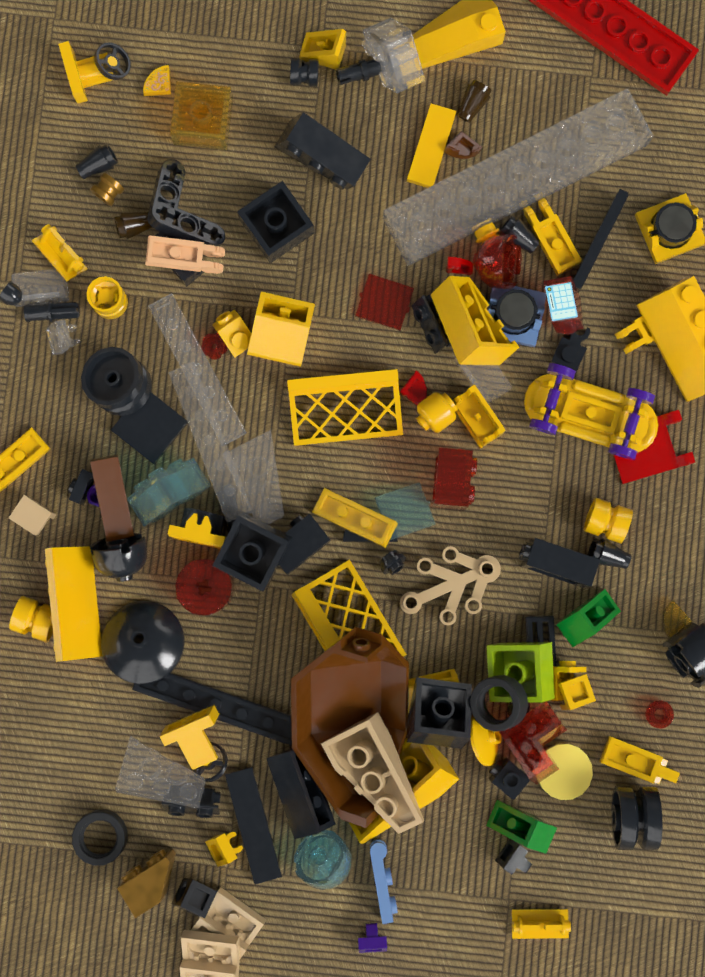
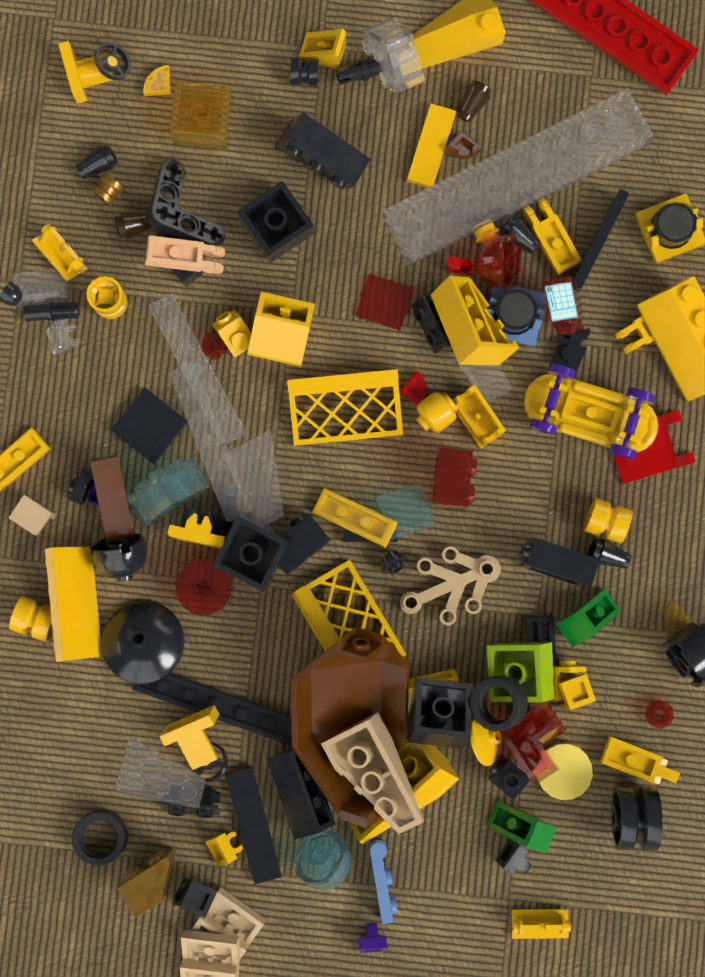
black wheel [81,347,152,416] -> none

